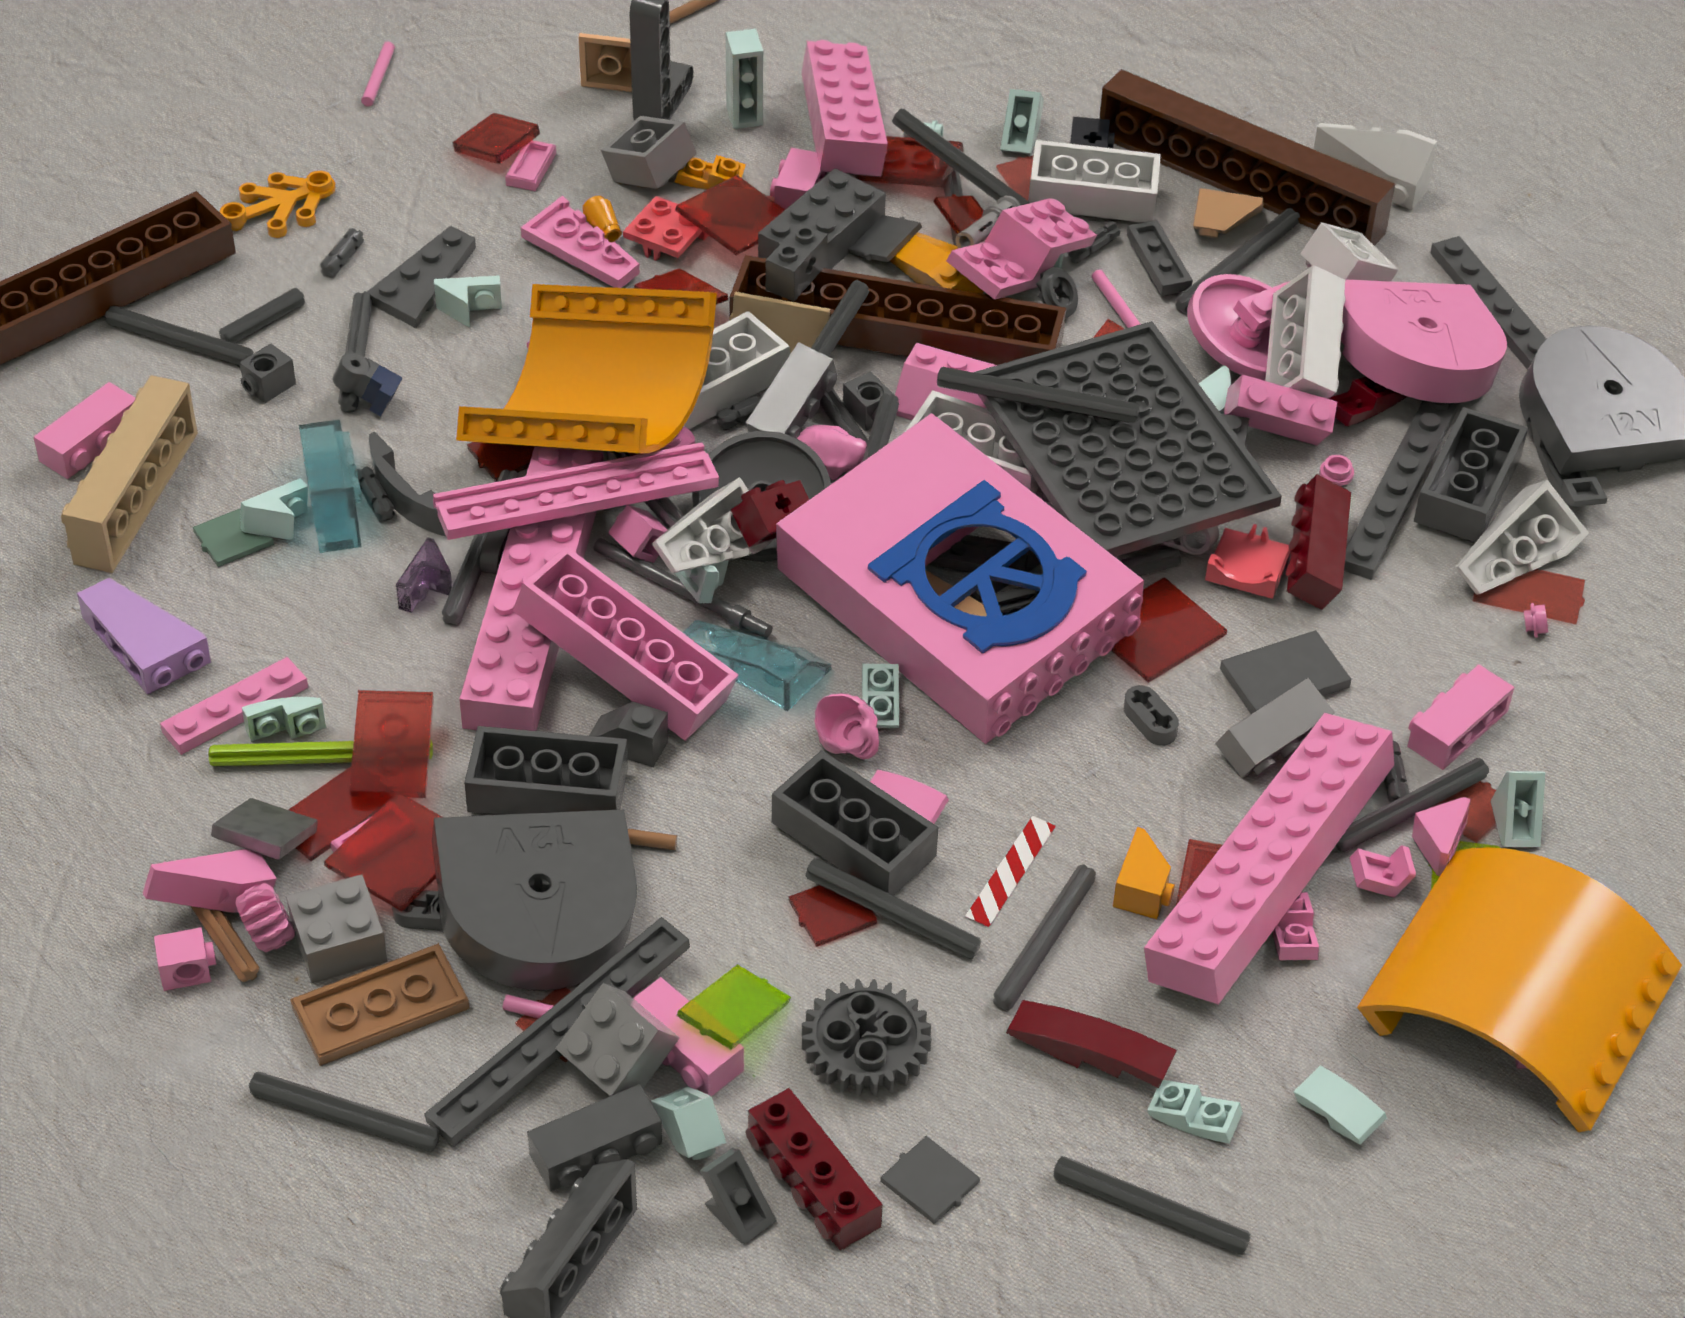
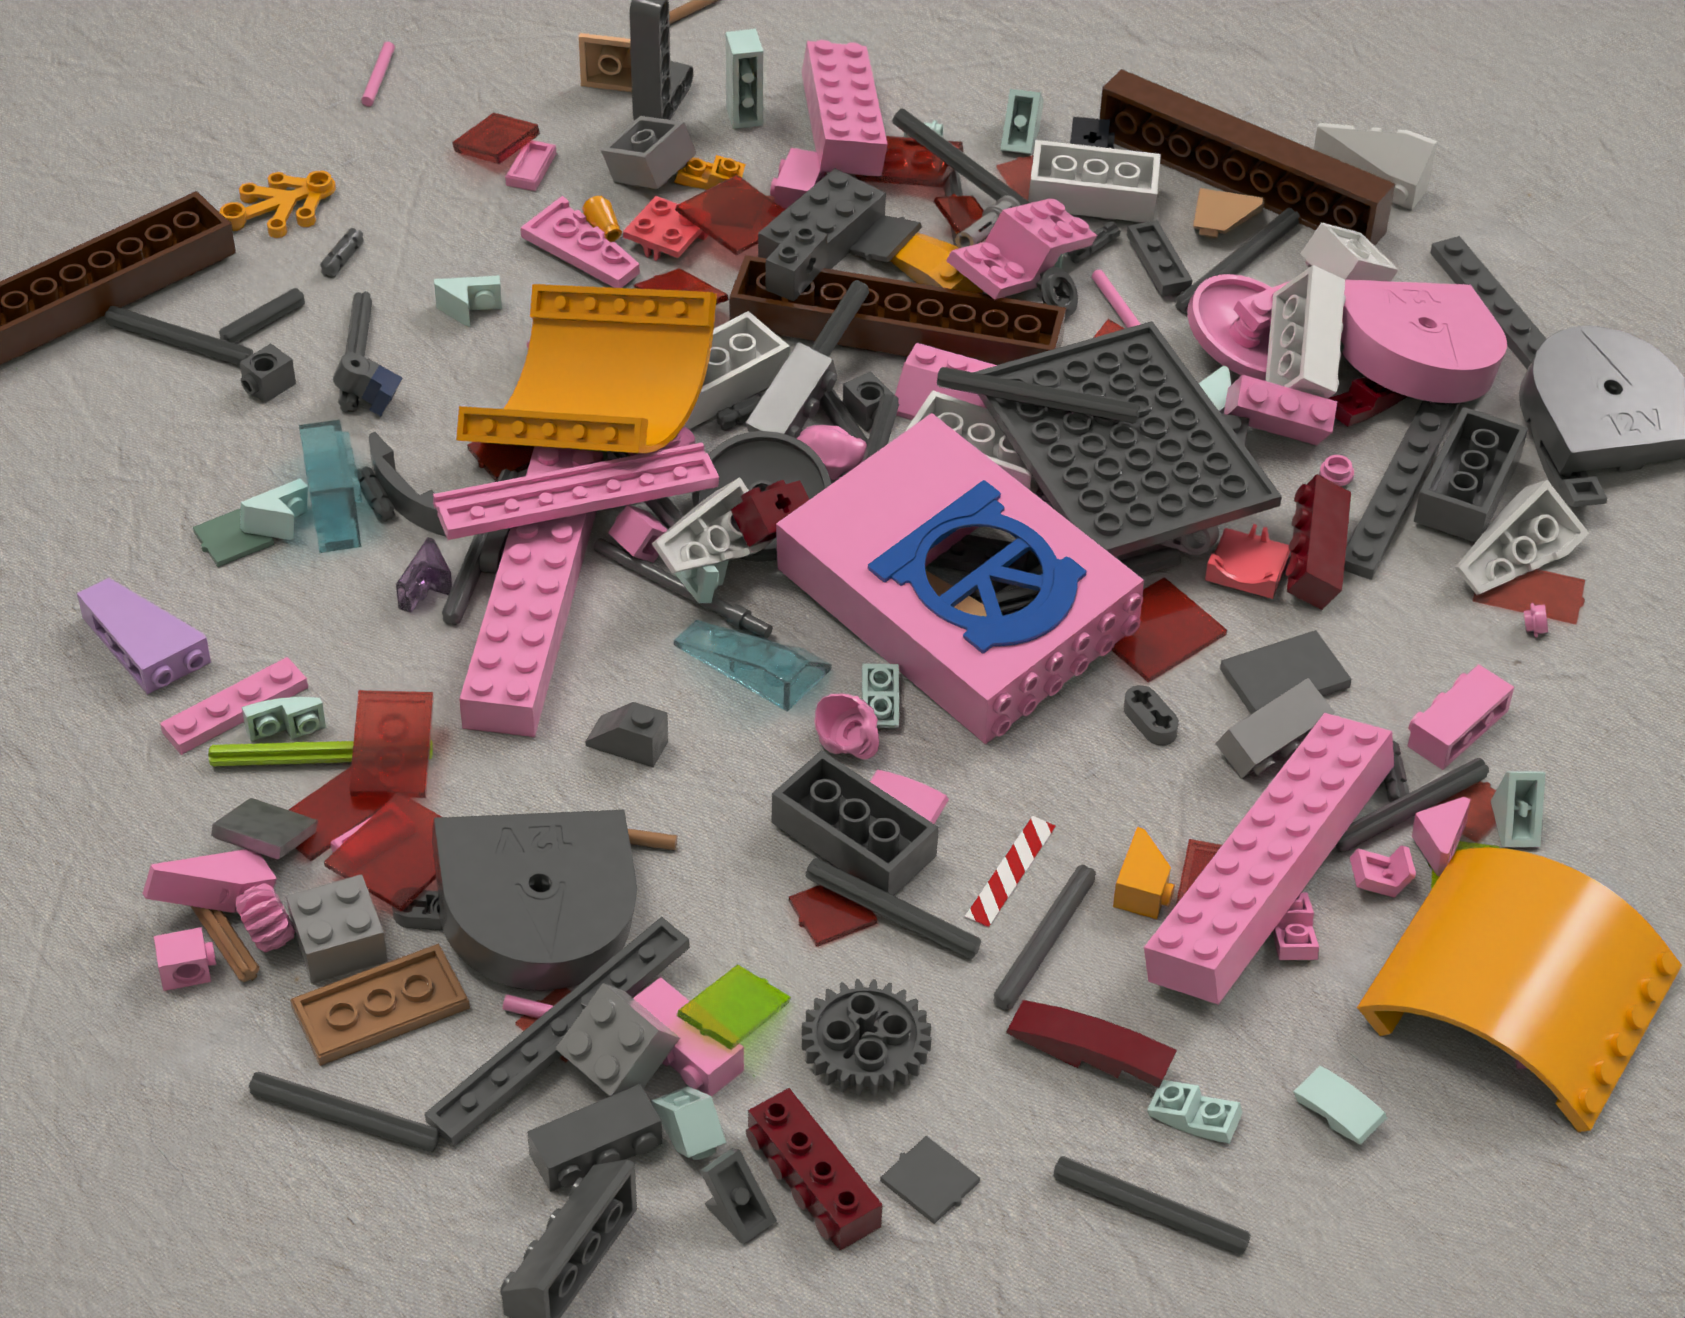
bright pink brick [34,382,135,479] -> none
tan brick [61,375,198,573] -> none
dark grey wing [367,226,476,328] -> none
dark grey brick [464,726,628,815] -> none
bright pink brick [513,546,738,741] -> none
tan piece [729,292,830,353] -> none

